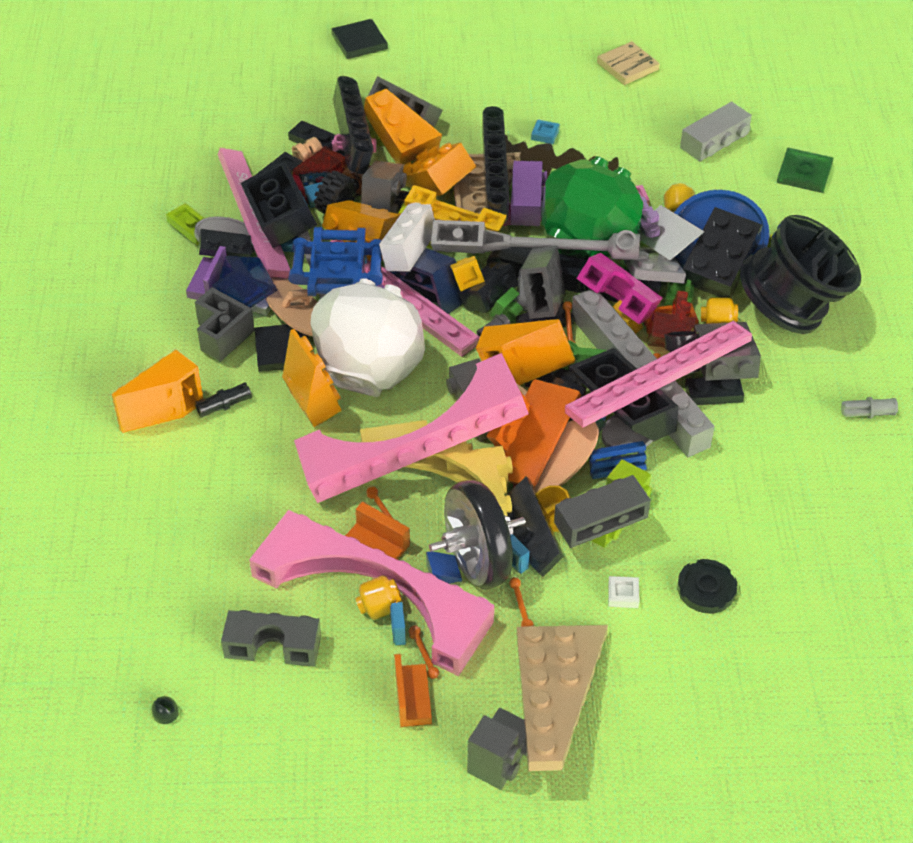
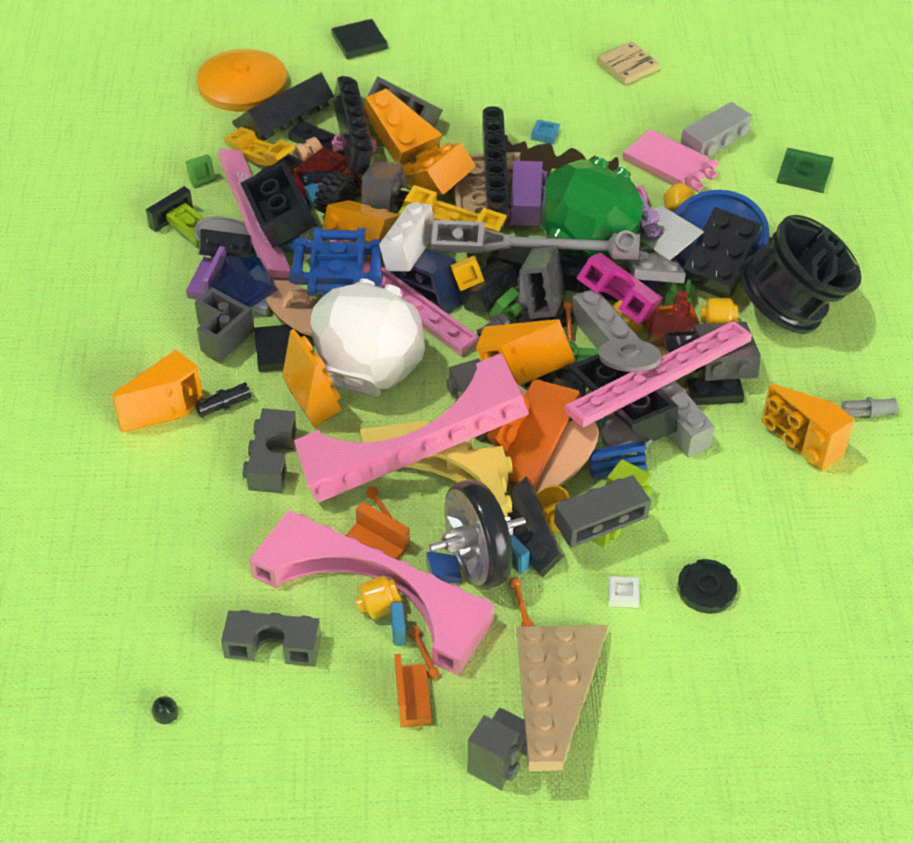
none -> black plate [146,186,193,232]
none -> bright green tile [185,154,216,186]
none -> light orange dish [197,49,287,111]
none -> yellow slope [224,127,296,166]
none -> black slope [232,72,335,141]
none -> dark grey arch [243,408,297,493]
none -> light grey piece [598,339,662,372]
none -> bright pink tile [622,129,719,192]
none -> light orange slope [761,383,855,471]

